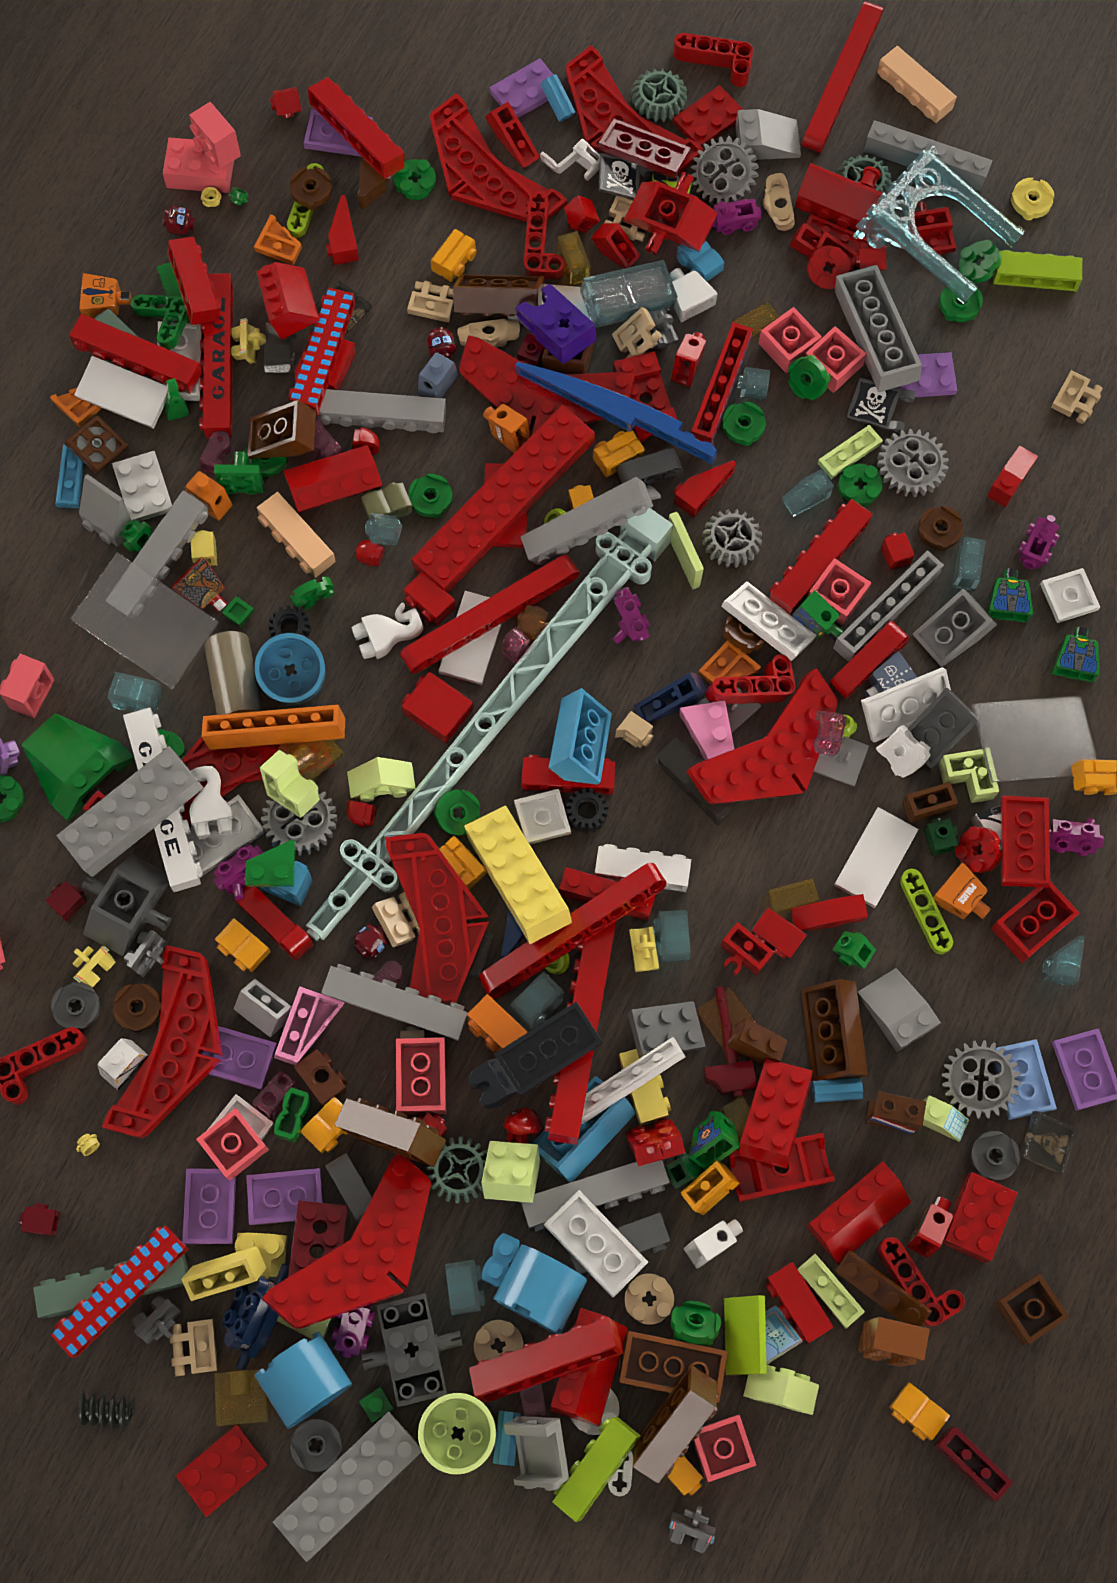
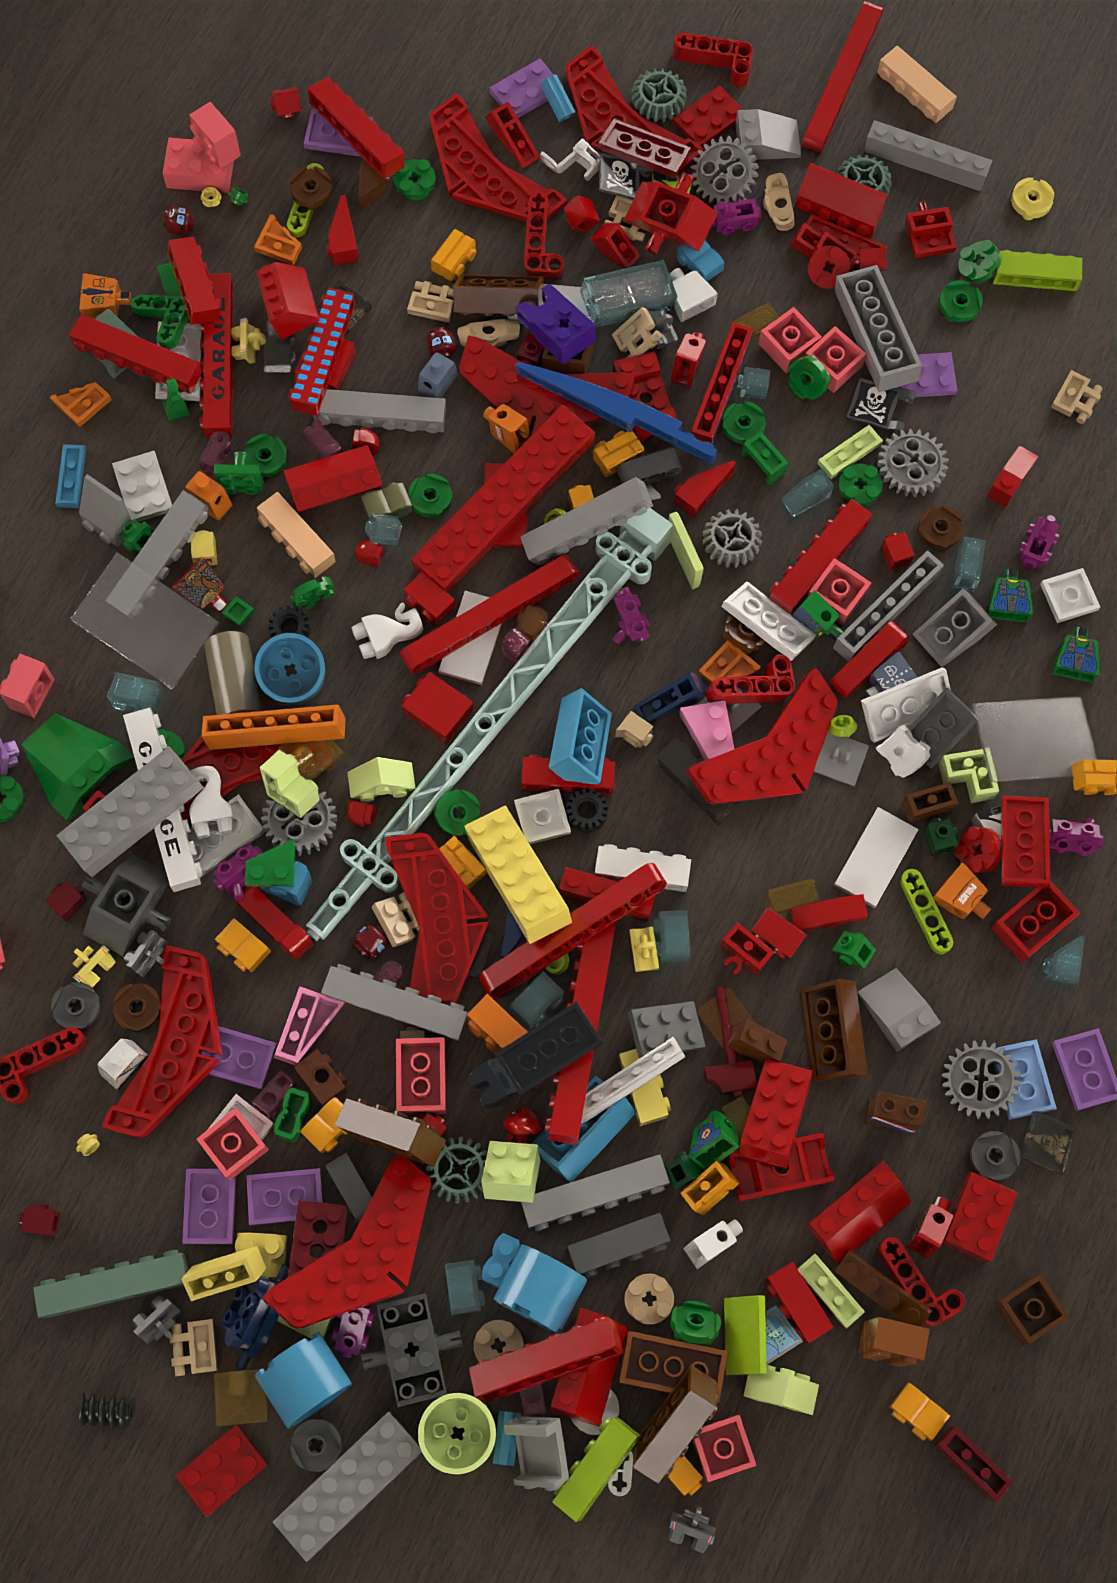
red brick [51,1225,189,1358] -> none
reddish brown piece [65,415,128,475] -> none
white tile [74,356,168,429] -> none
light grey brick [234,979,292,1037] -> none
reddish brown slope [247,400,316,459] -> none
green plate [359,1387,394,1423] -> none
white tile [544,1190,648,1298] -> none
clear yellow brick [557,231,591,286] -> none
red plate [625,1119,685,1167] -> none
dark azure axle [812,1078,863,1103] -> none
clear pink leg [814,711,847,757] -> none
clear light blue arch [853,145,1025,304] -> none
red bush [858,166,881,189] -> none
yellowish green slope [923,1095,969,1142] -> none
none -> green panel [741,431,788,486]

